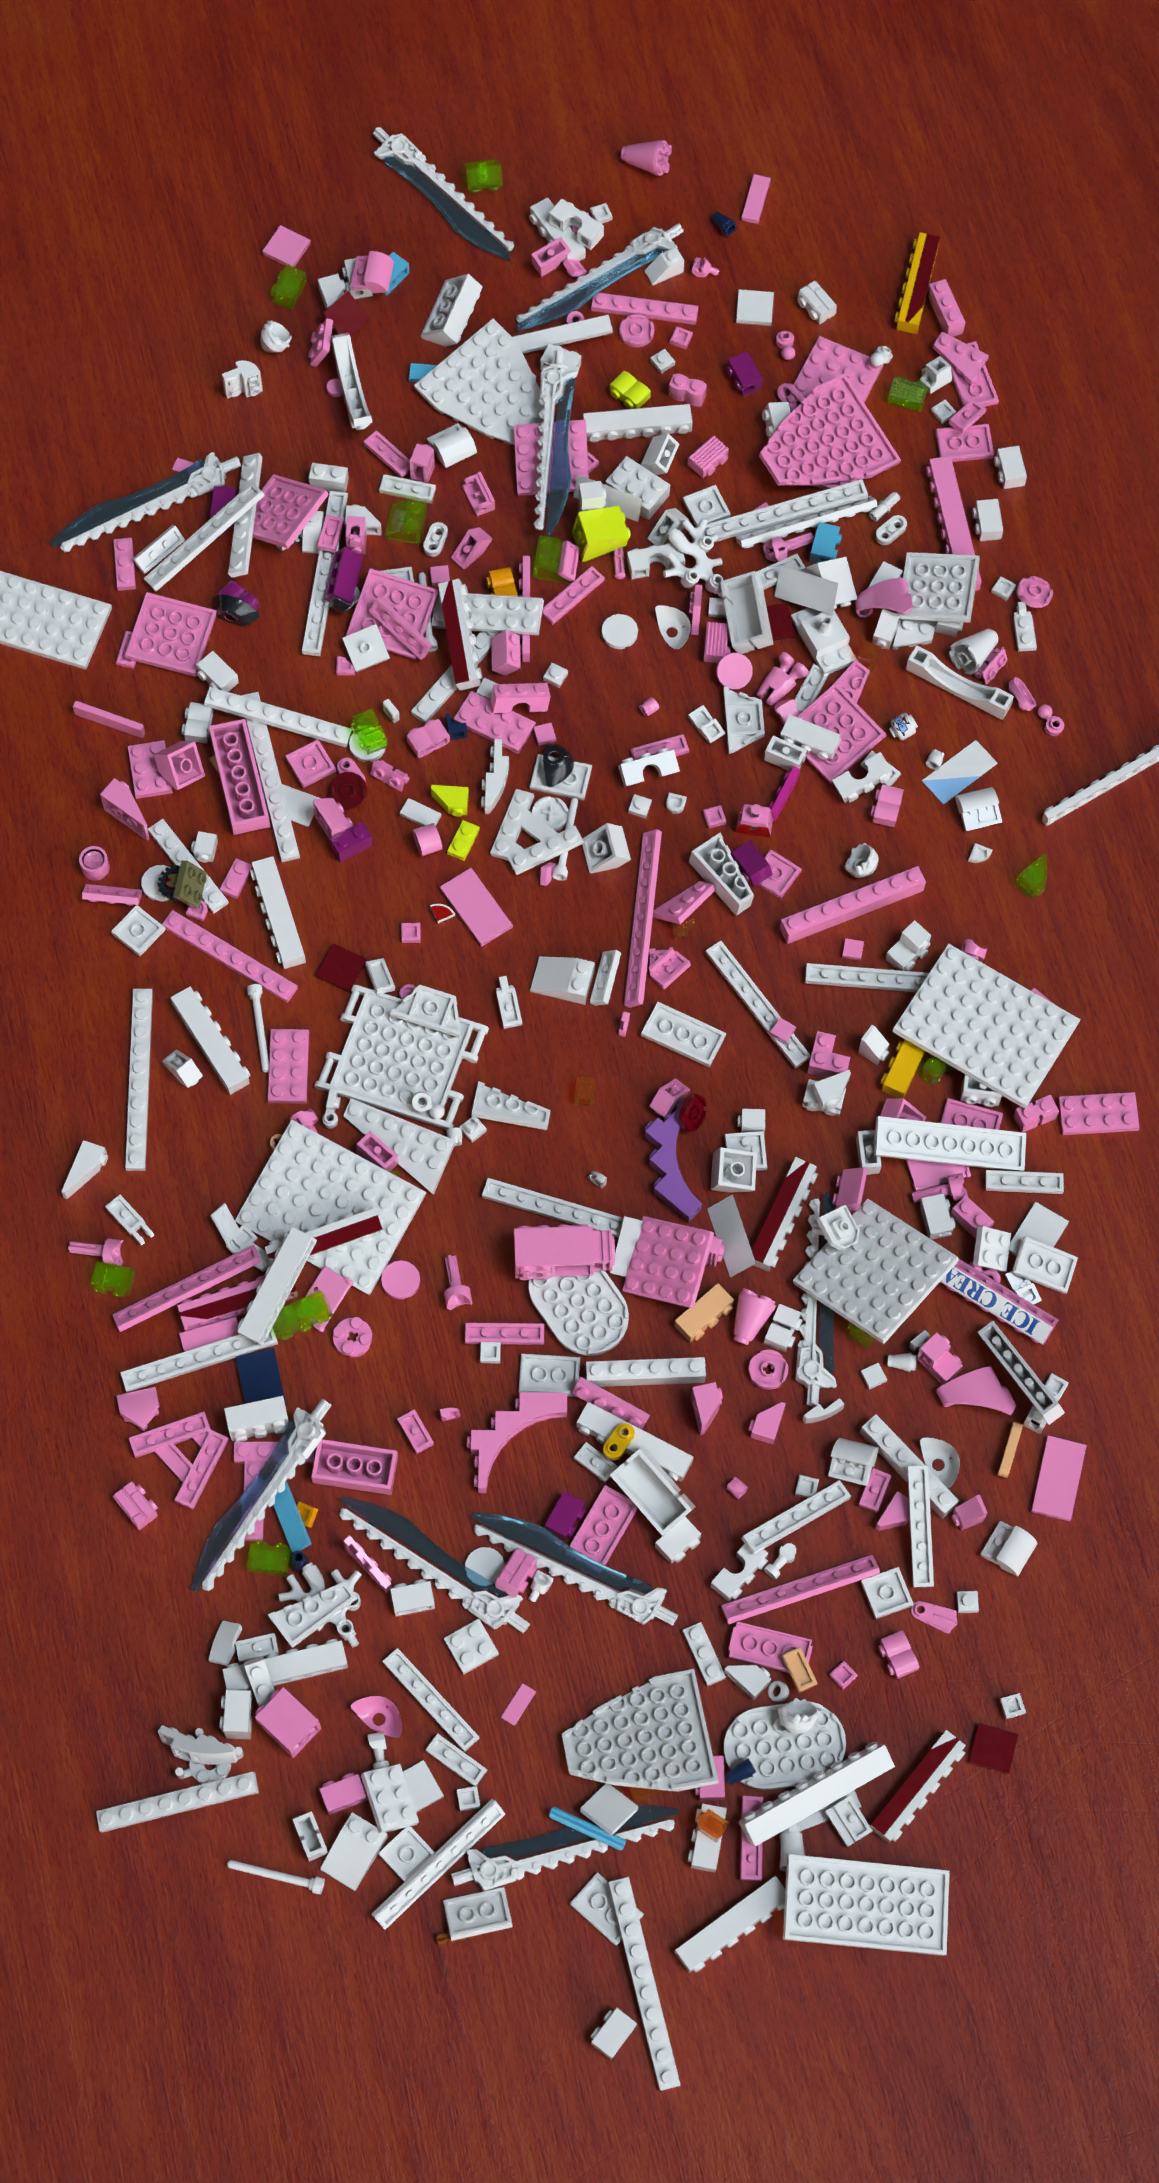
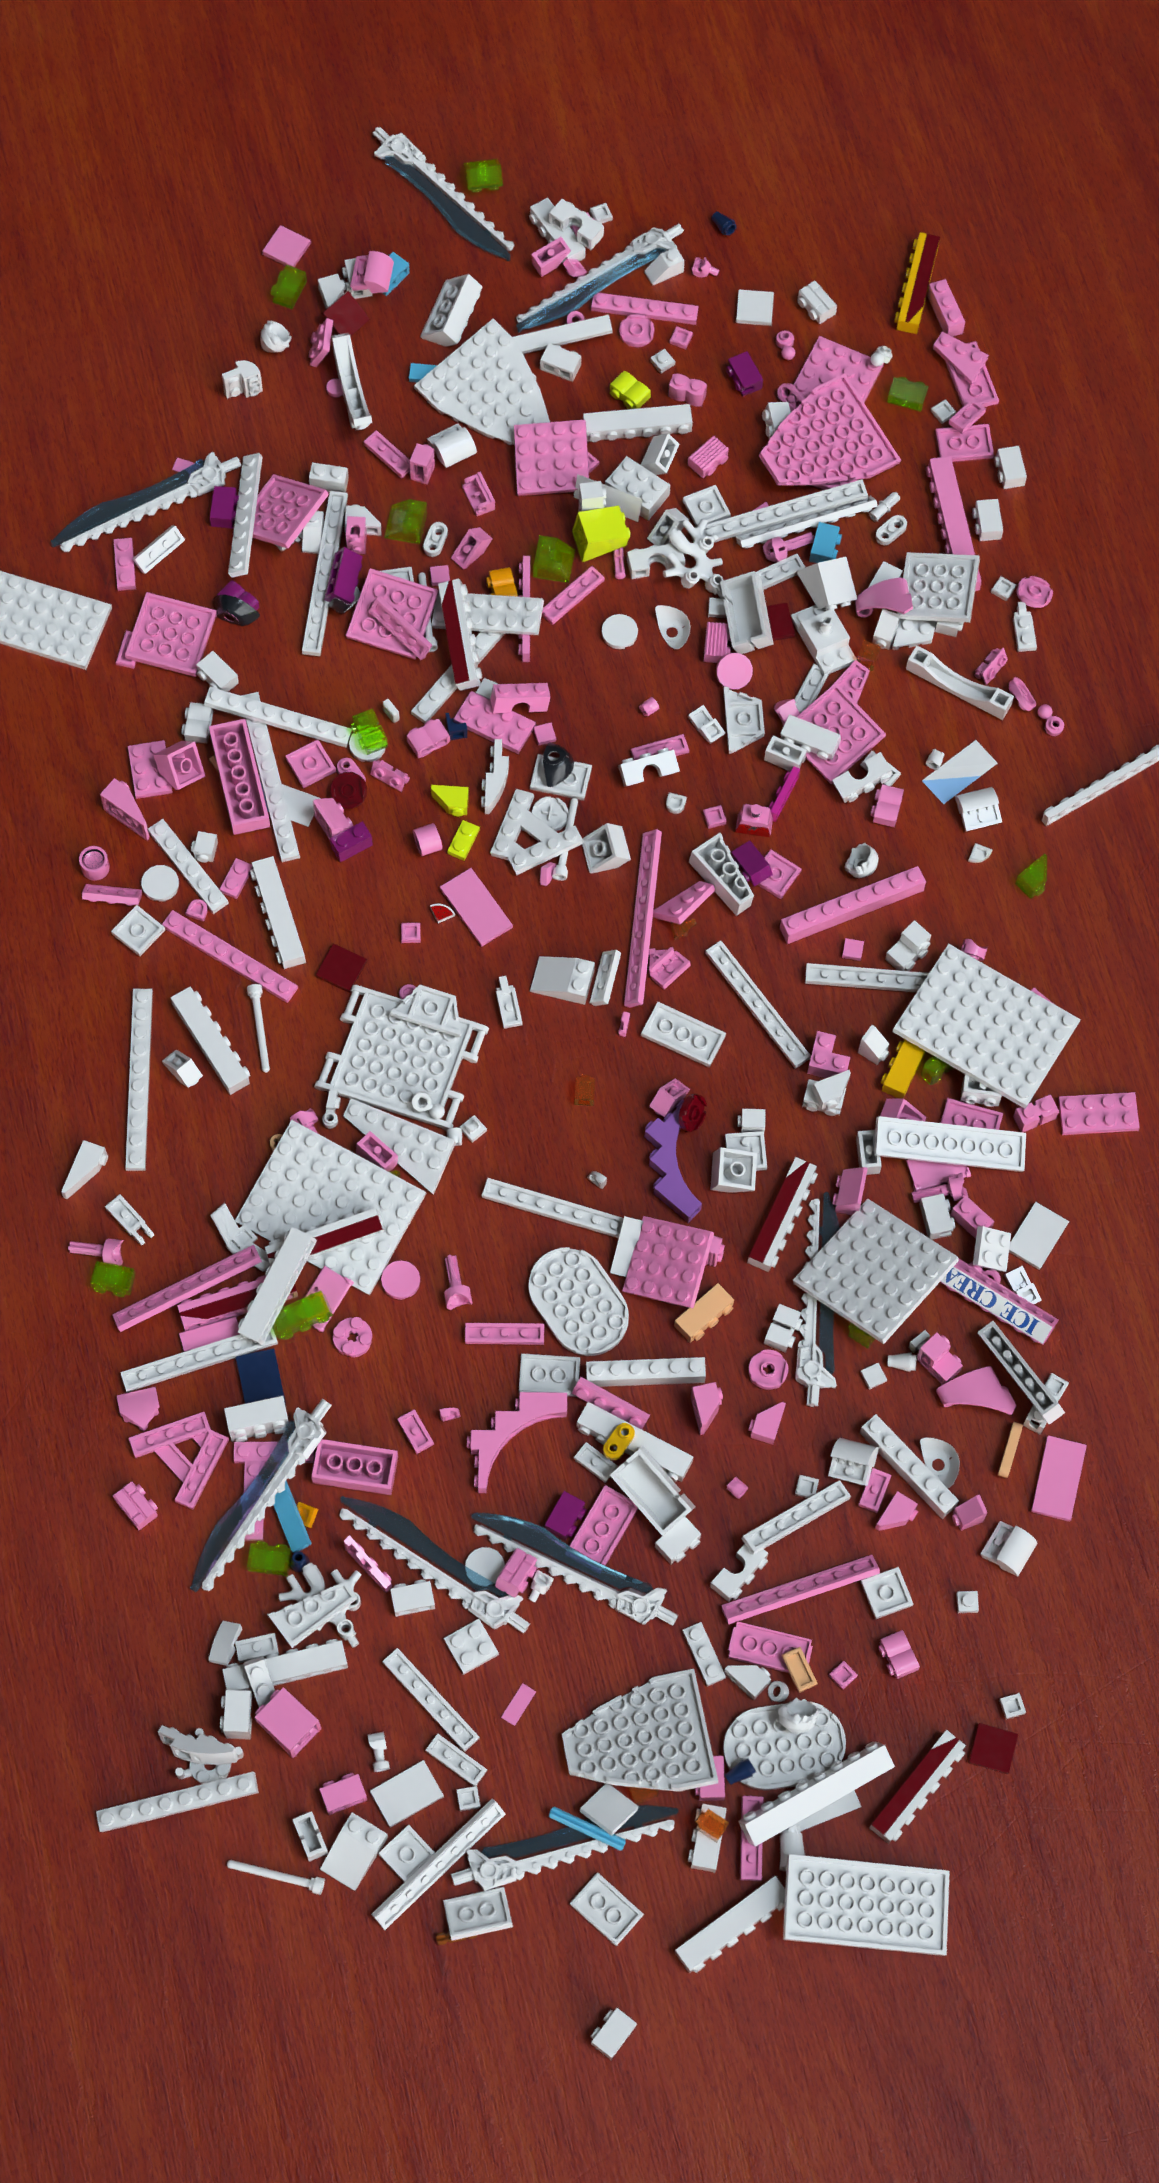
bright pink tile [73,701,145,739] -> none
white plate [144,482,265,591] -> none
olive plate [158,860,207,908] -> none
bright pink plate [268,1029,309,1104] -> none
bright pink plate [317,514,344,553] -> none
bright pink tile [336,656,355,676] -> none
white plate [343,624,391,672] -> none
bright pink piece [351,1696,402,1738] -> none
white plate [361,1764,419,1834] -> none
white tile [365,958,395,994] -> none
white tile [379,474,436,504] -> none
white tile [400,798,441,826] -> none
white wing [471,1081,551,1130] -> none
white plate [480,1342,501,1364] -> none
bright pink brick [491,630,521,676] -> none
bright pink piece [514,1224,615,1280] -> none
piece [534,349,579,537] -> none
white plate [543,663,568,688] -> none
bright pink tile [558,541,580,582] -> none
white plate [608,1877,681,2091] -> none
bright pink cone [621,140,672,176] -> none
white plate [628,794,652,819] -> none
bright pink wing [689,585,703,635] -> none
white sticker [707,1194,756,1278] -> none
bright pink cone [733,1288,776,1345] -> none
bright pink tile [741,174,771,224] -> none
bright pink piece [756,652,809,706] -> none
white leg [764,1543,796,1580] -> none
bright pink tile [770,1017,796,1044] -> none
white sticker [775,565,839,615] -> none
white slope [802,1398,844,1424] -> none
white piece [811,1205,860,1251] -> none
white plate [825,1796,873,1847] -> none
white head [889,713,918,740] -> none
white plate [907,1465,934,1587] -> none
bright pink piece [911,1601,957,1634] -> none
white brick [920,356,952,394] -> none
white cone [949,629,998,675] -> none
white plate [985,1170,1064,1194] -> none
white tile [1012,1236,1078,1294] -> none

